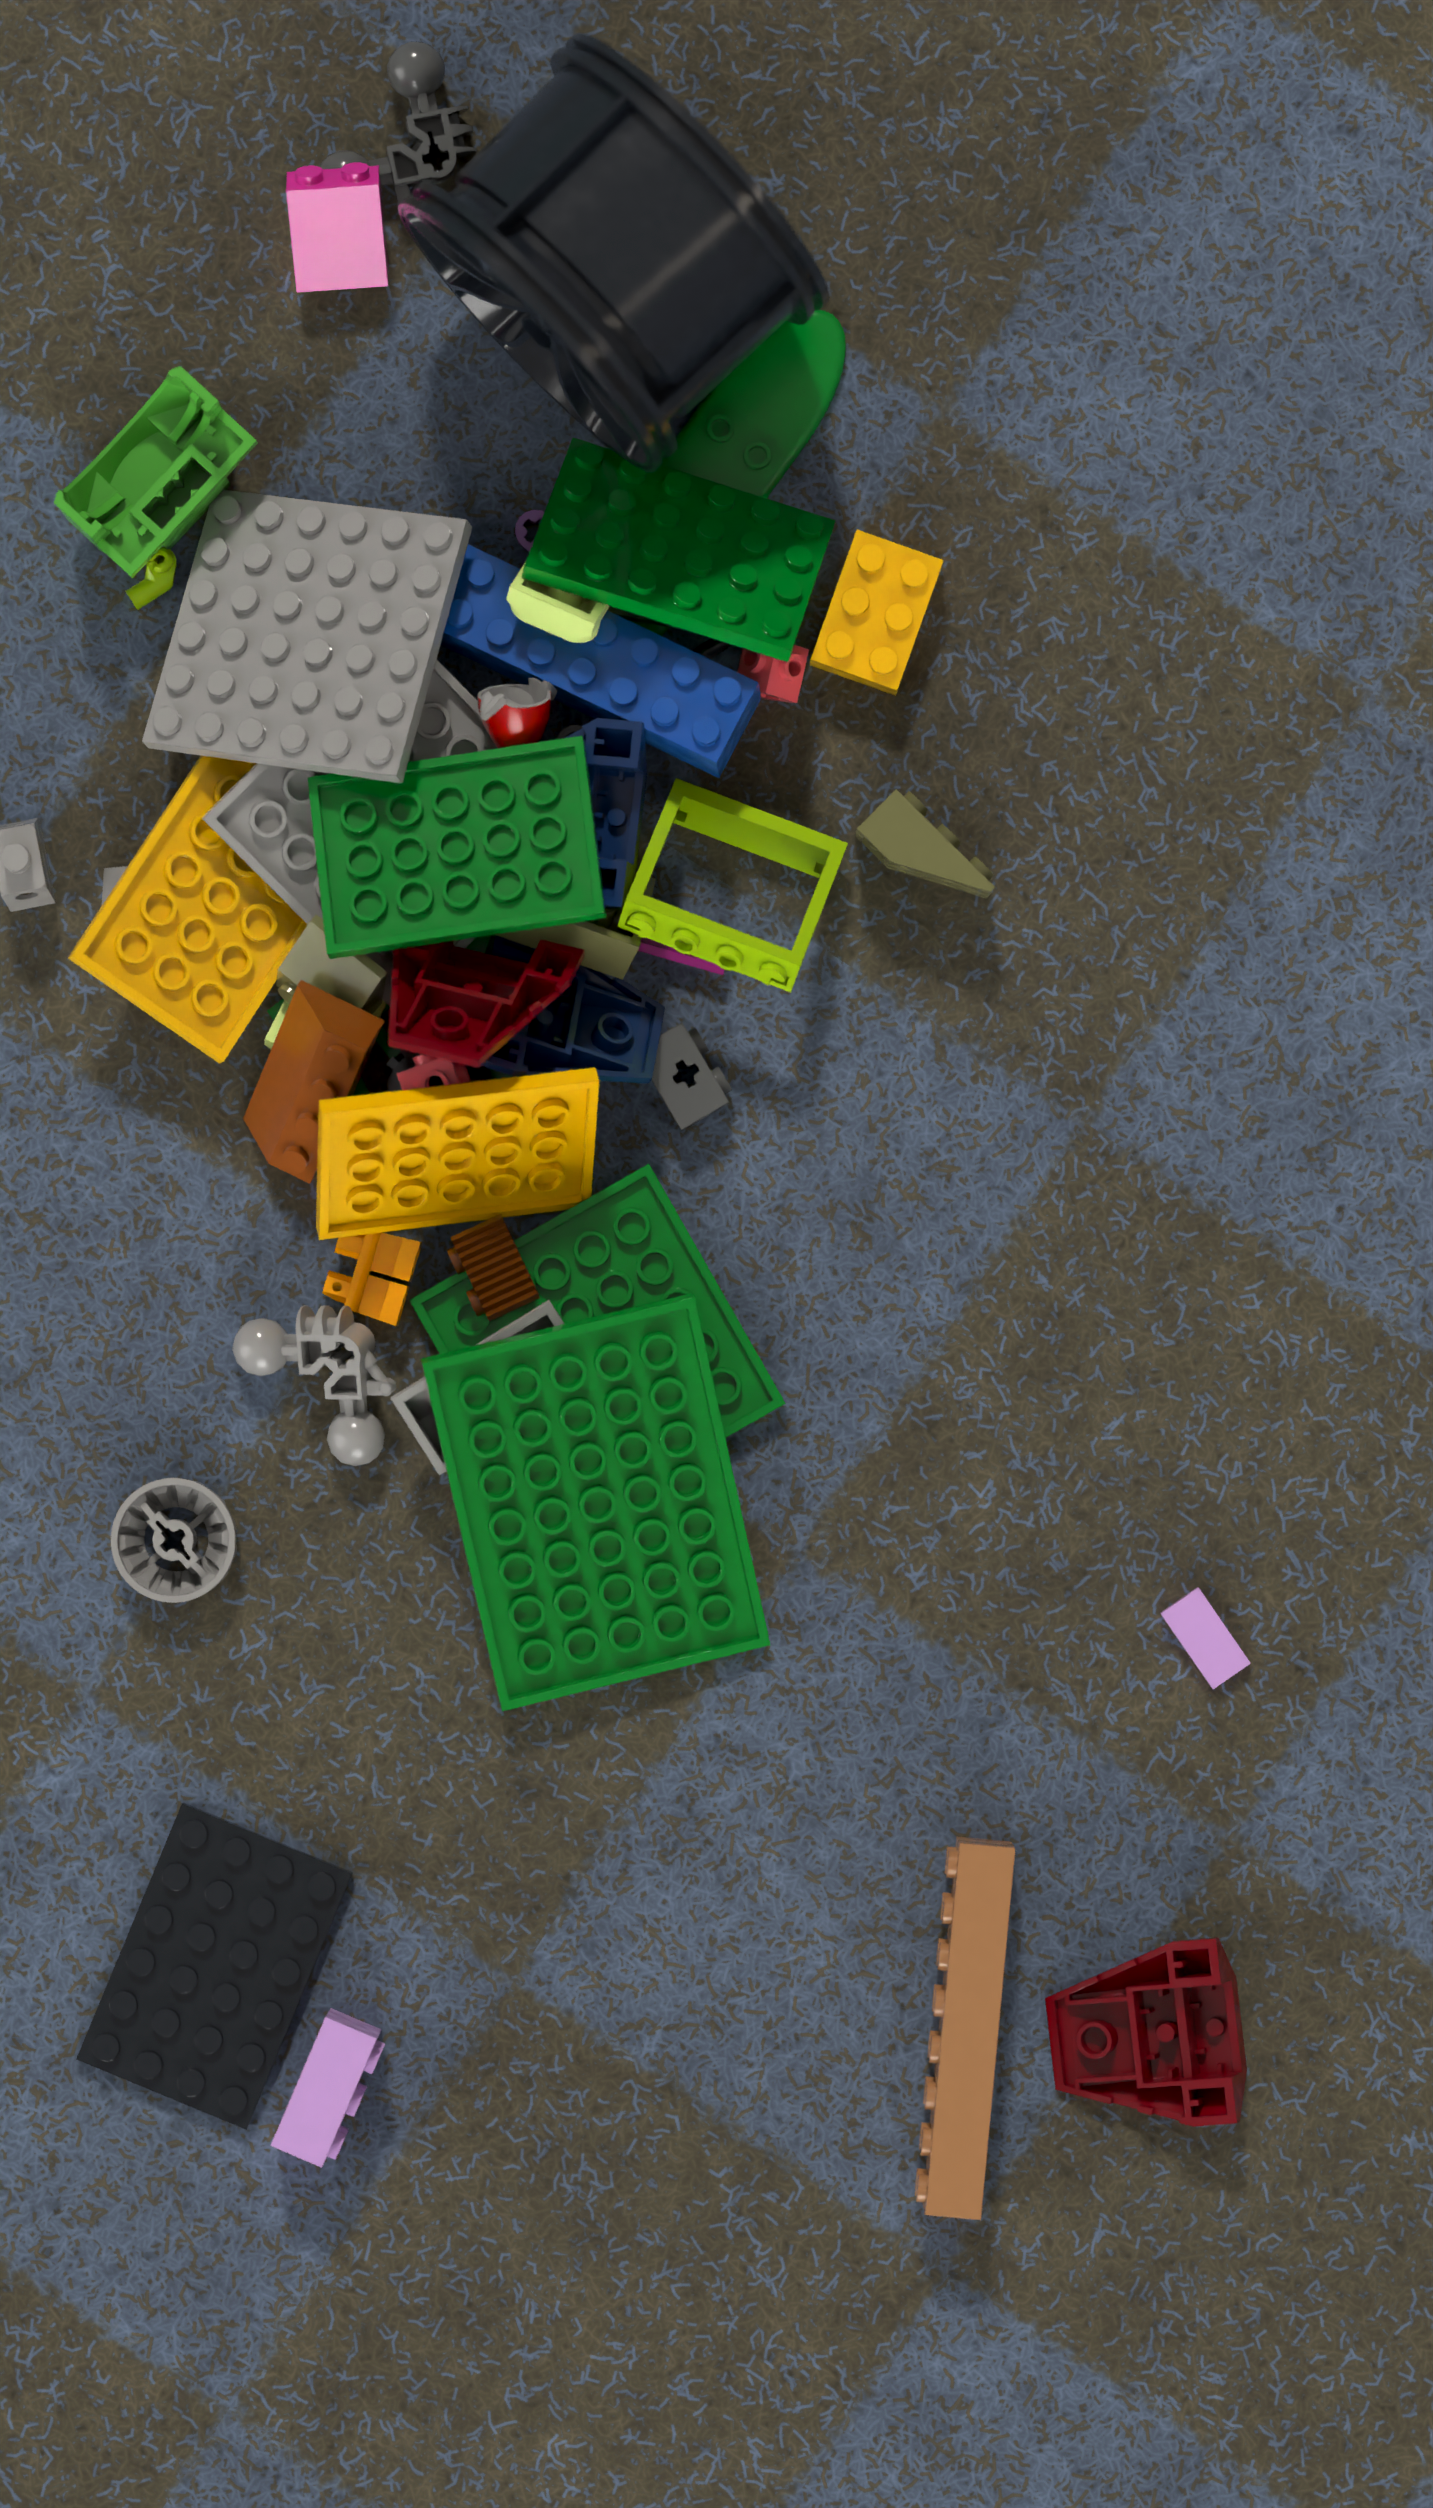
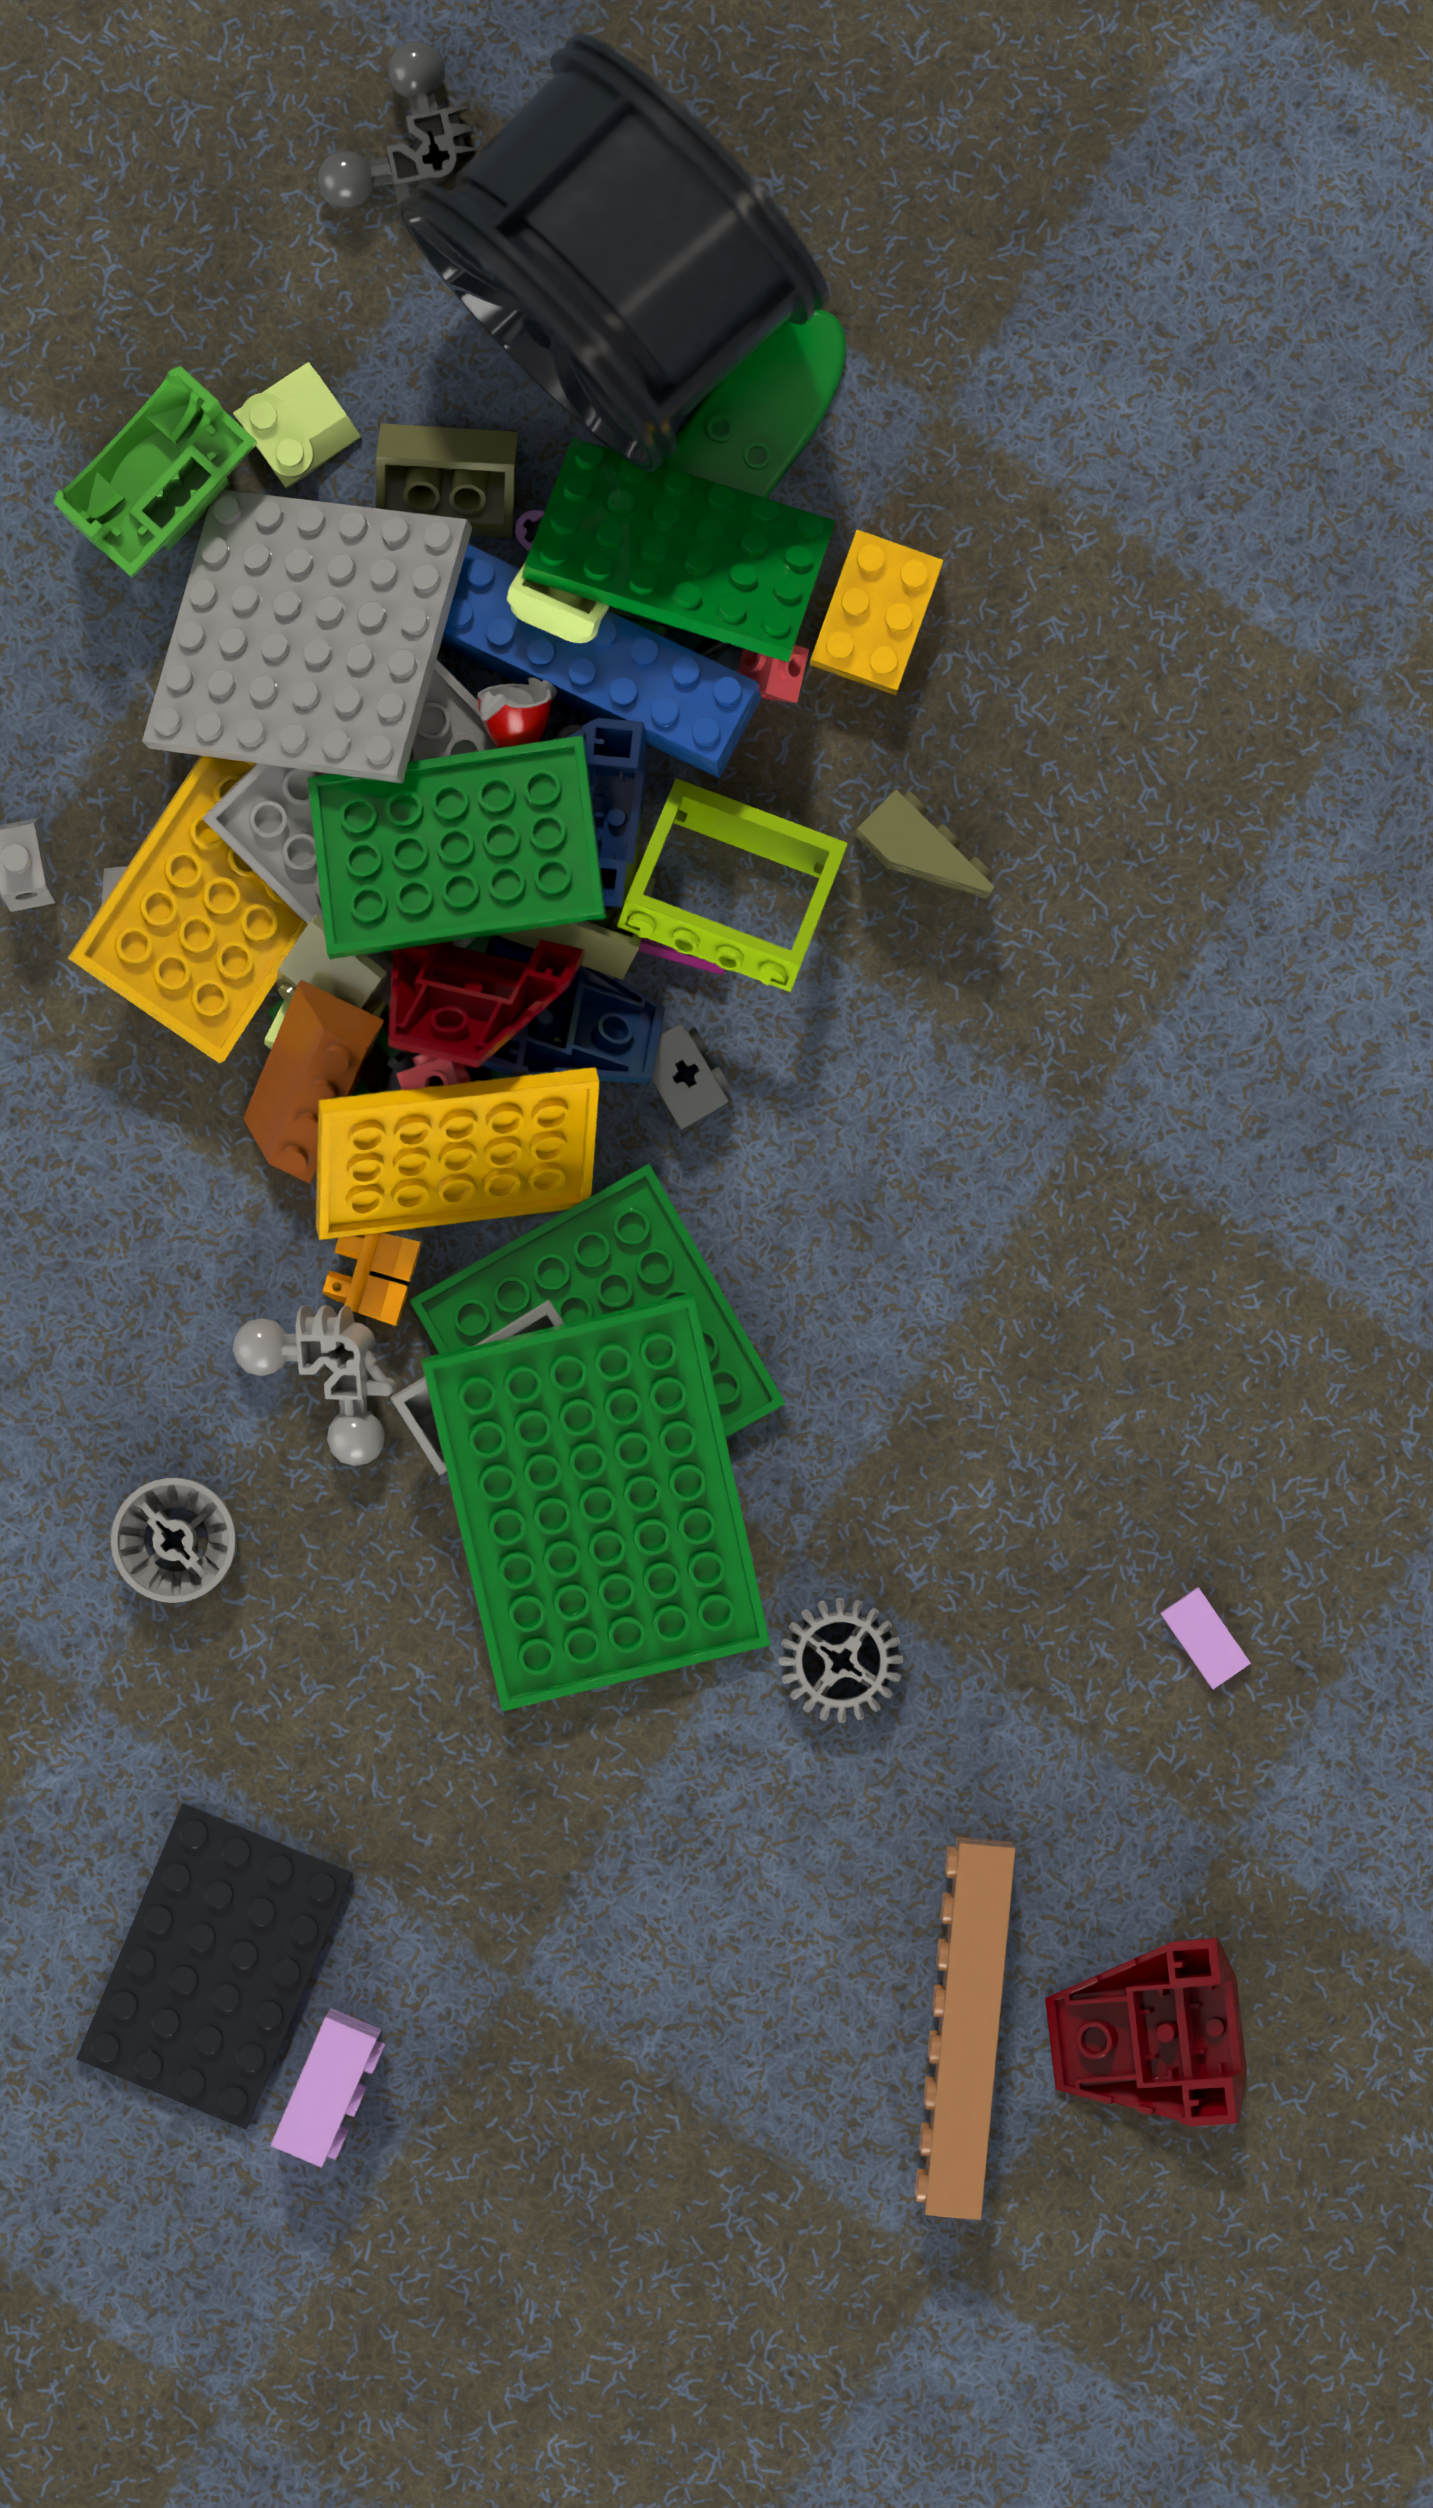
lime arm [126,547,177,610] -> none
brick [286,162,388,293] -> none
reddish brown brick [447,1214,540,1321] -> none
none -> yellowish green slope [233,362,361,490]
none -> olive slope [376,423,518,539]
none -> light grey gear [779,1598,903,1723]

